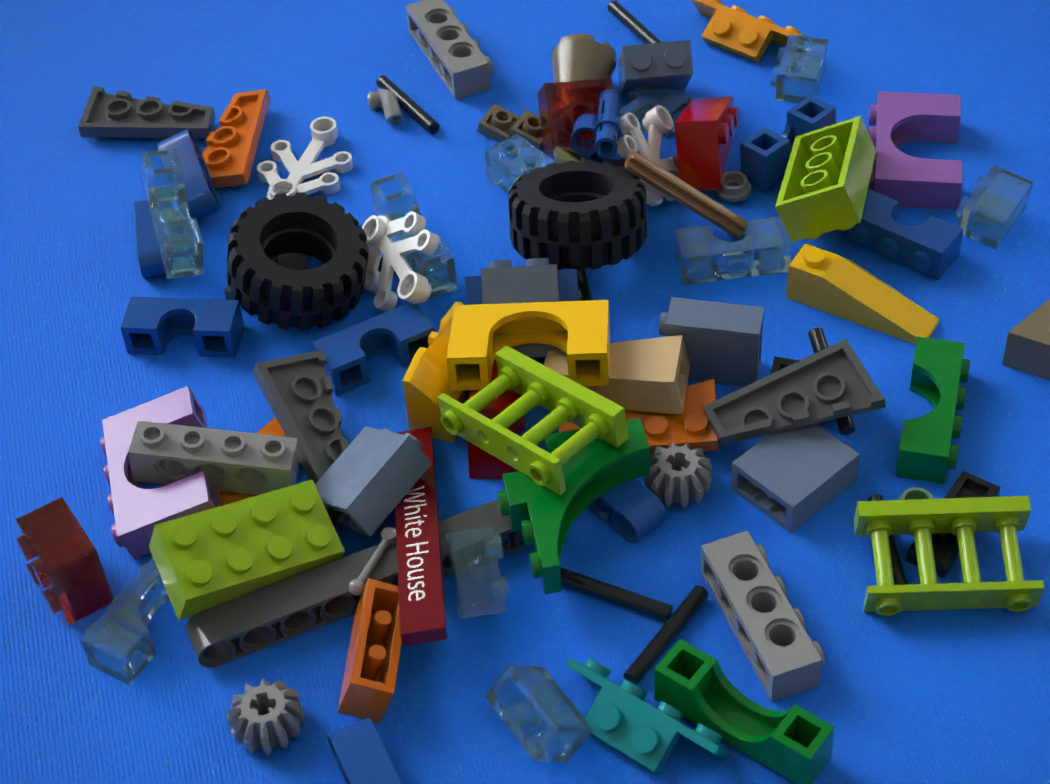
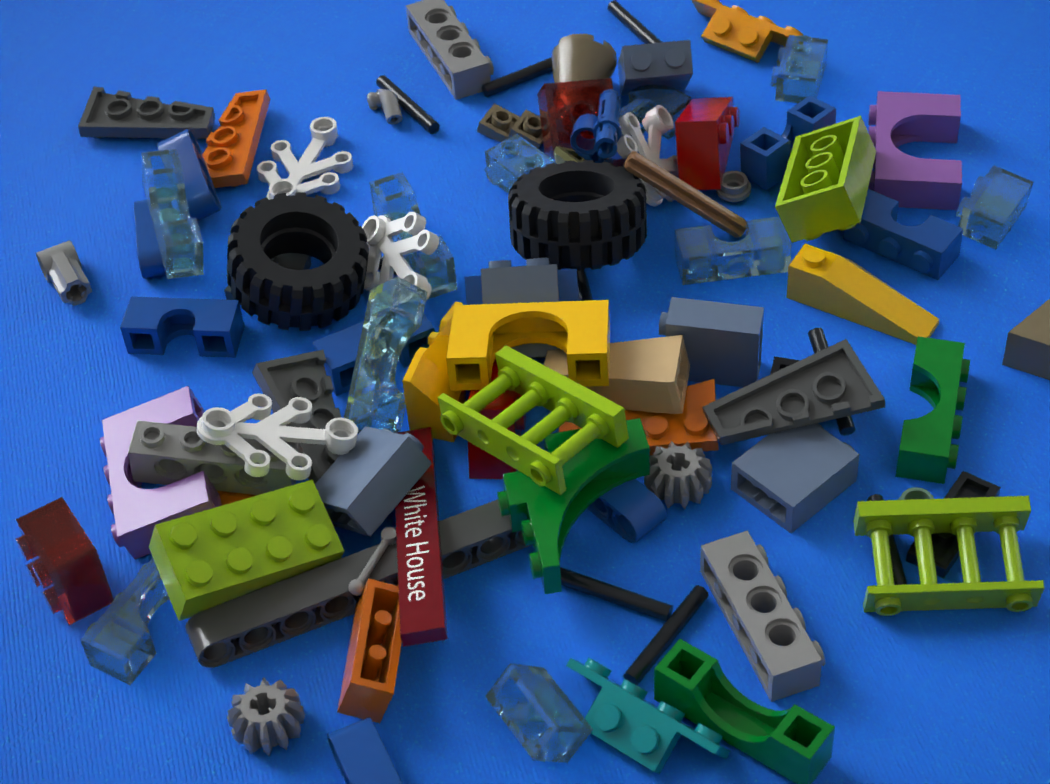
clear light blue brick [446,526,510,619] -> none
none -> light grey piece [36,240,92,306]
none -> white plant [197,394,358,481]
none -> clear light blue arch [344,277,428,434]
none -> black bar [482,57,553,97]

